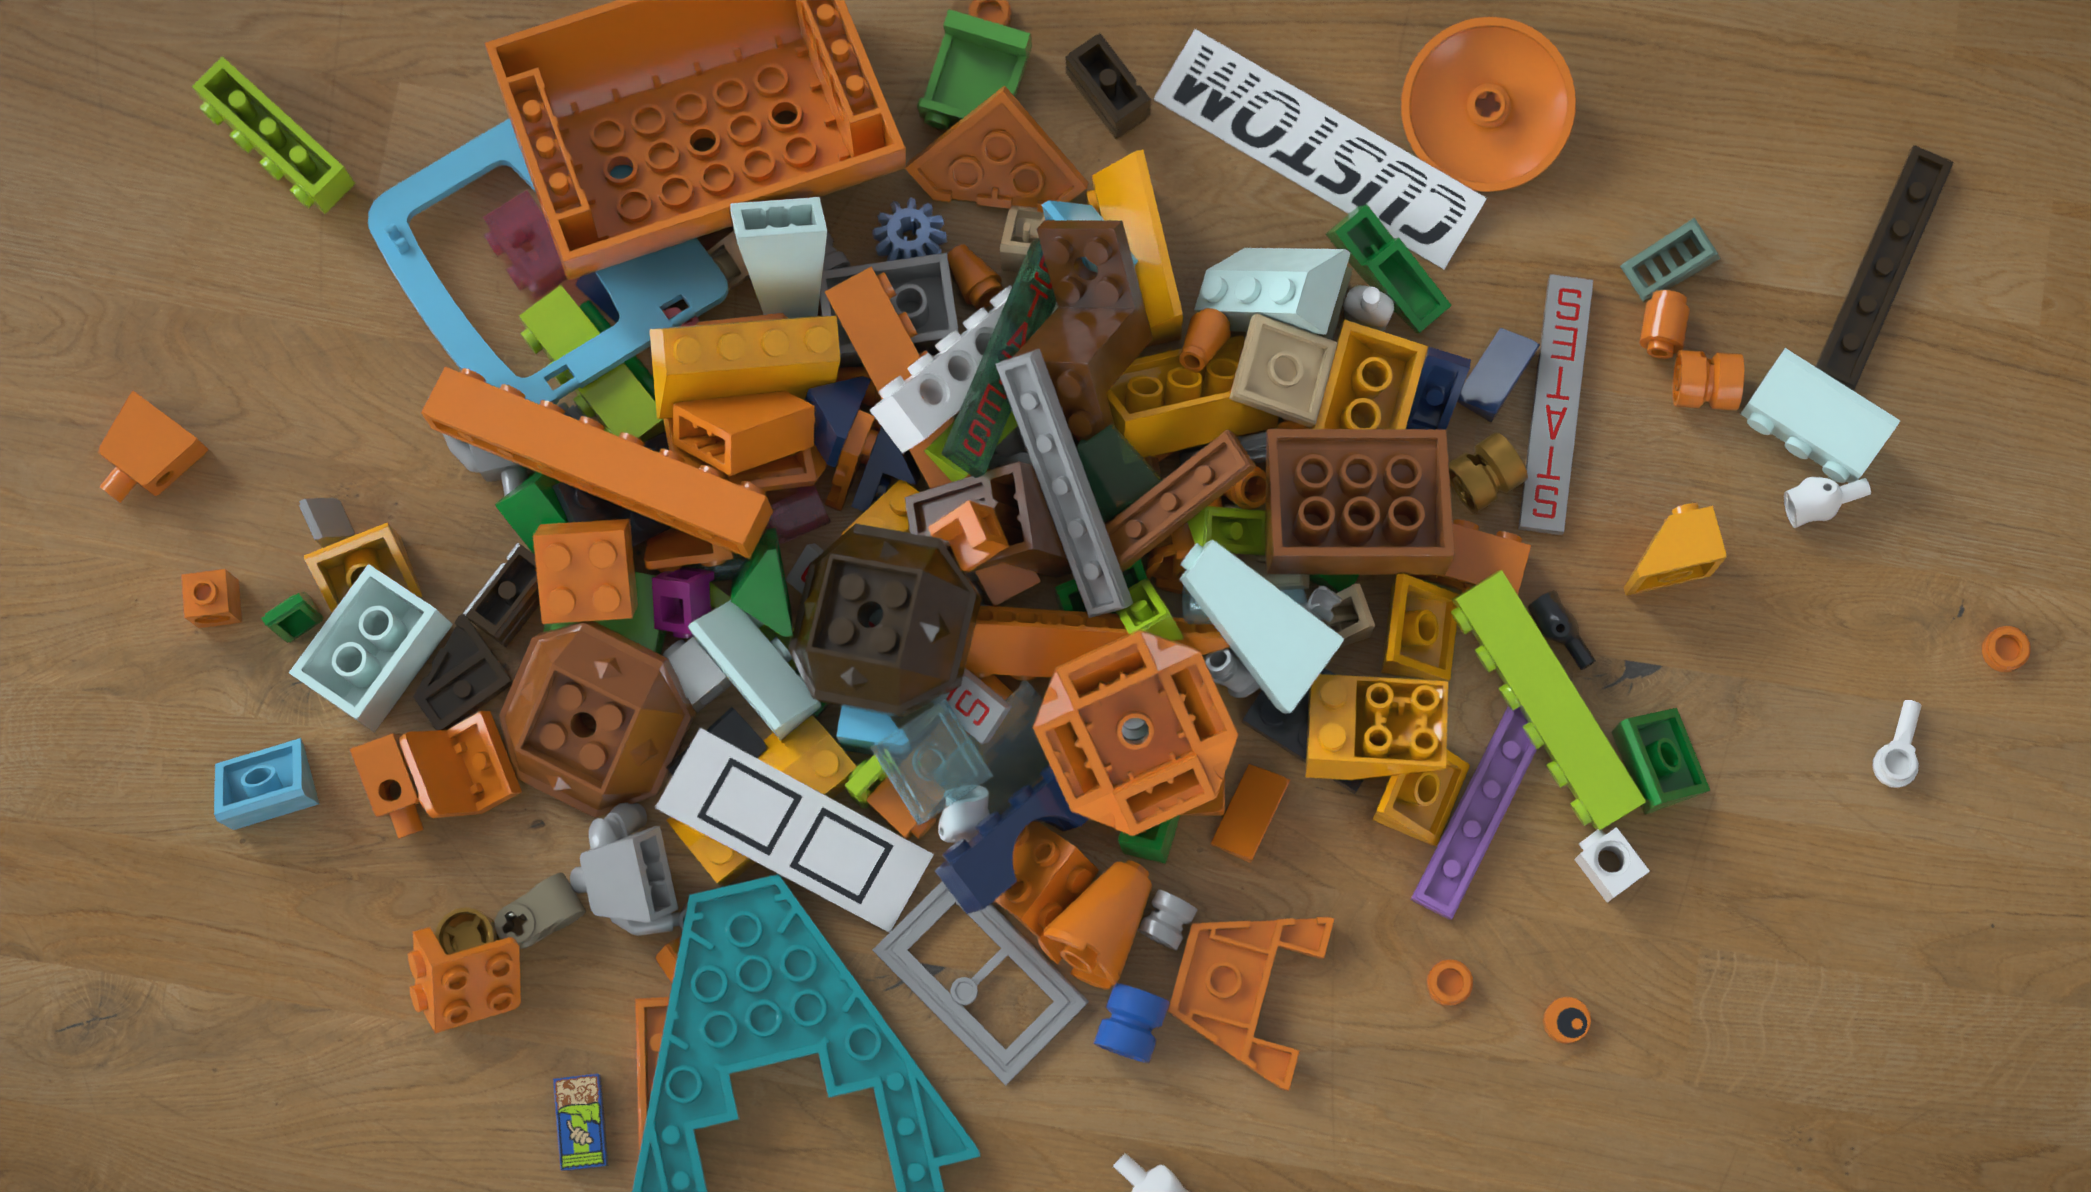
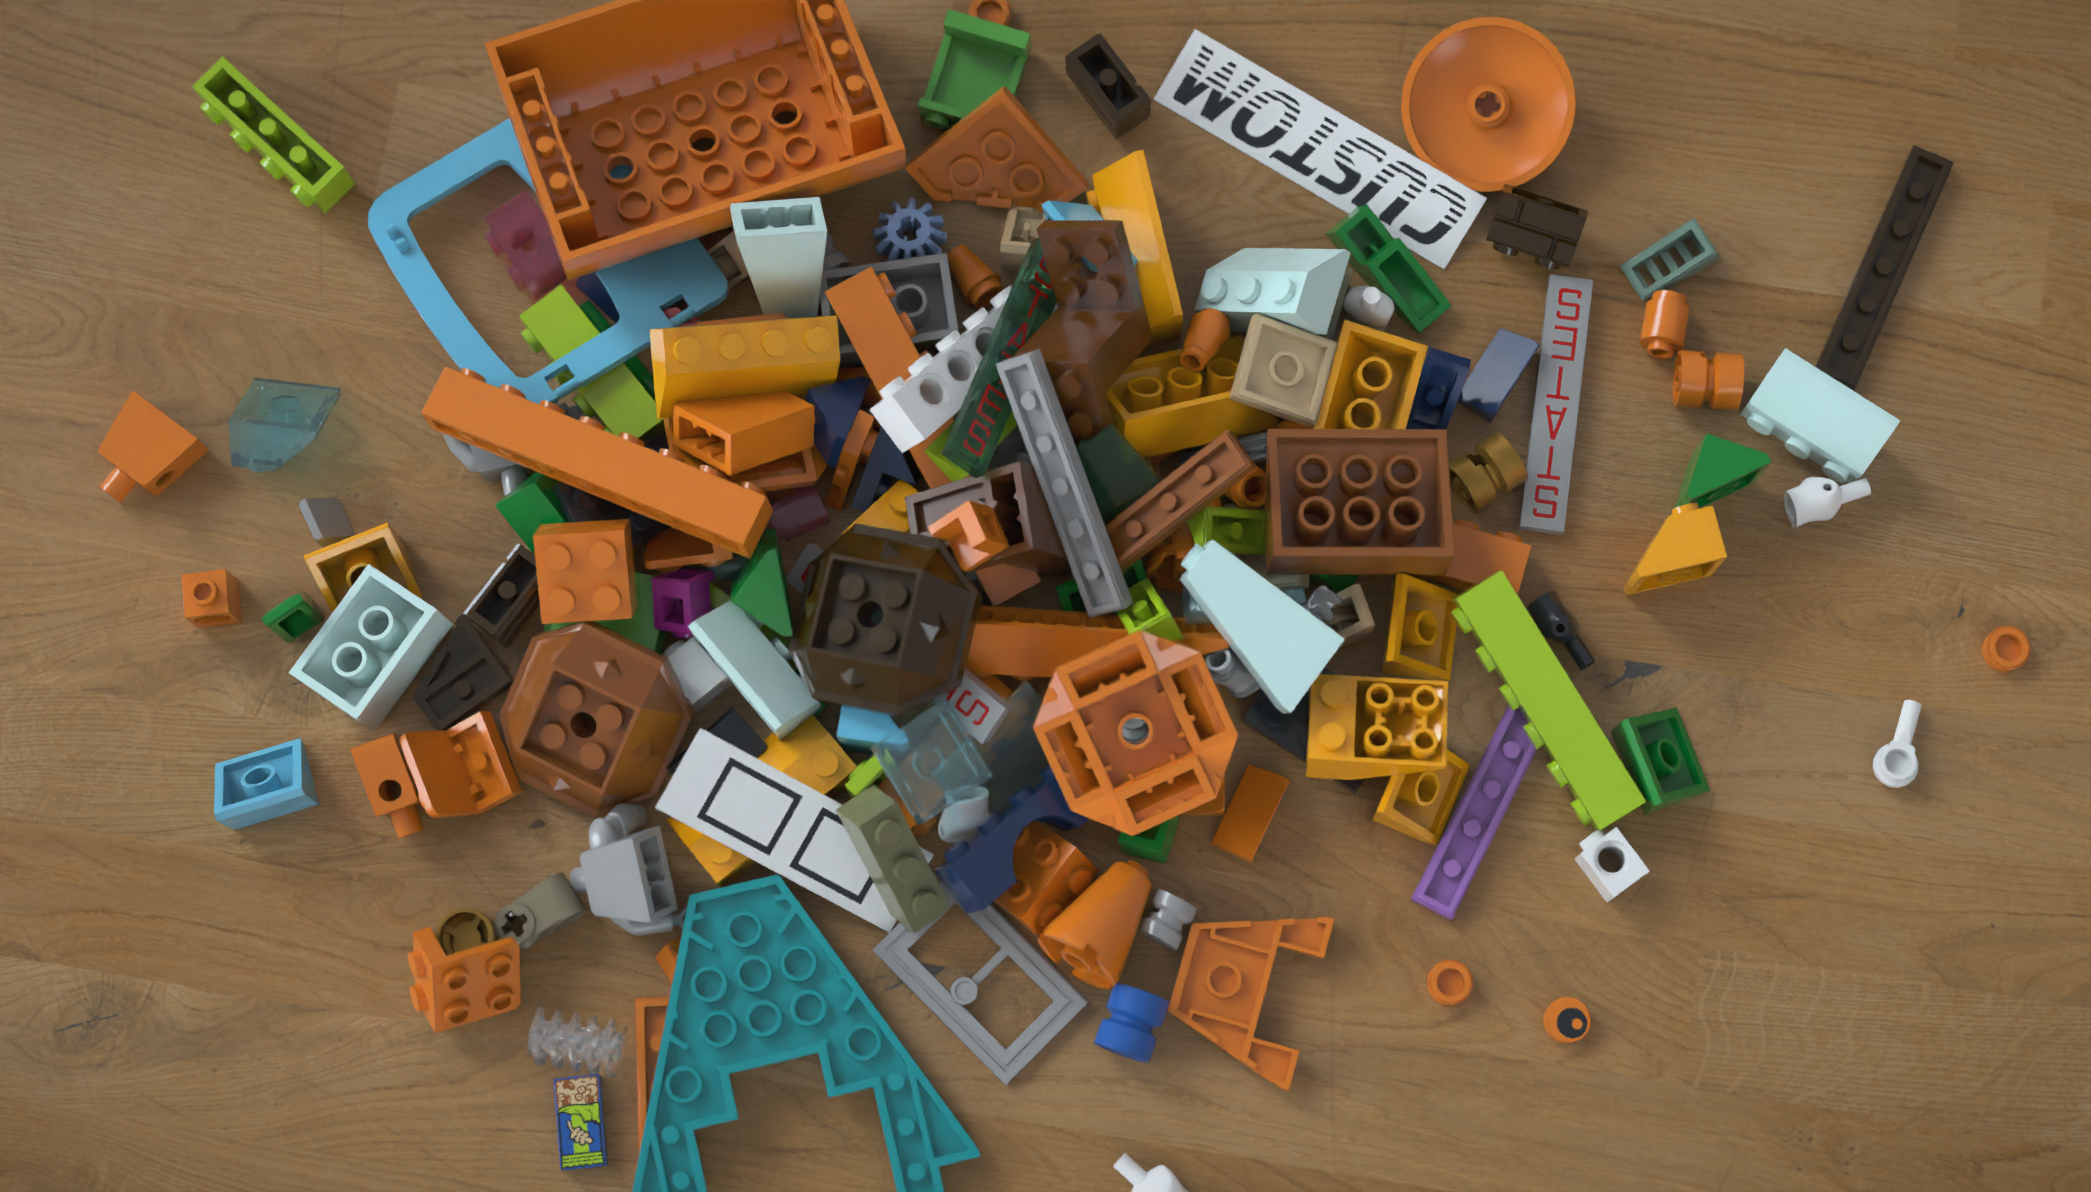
none -> clear light blue slope [228,378,340,472]
none -> clear piece [527,1006,628,1078]
none -> olive brick [836,785,951,933]
none -> dark brown brick [1486,184,1588,270]
none -> green slope [1673,433,1772,509]

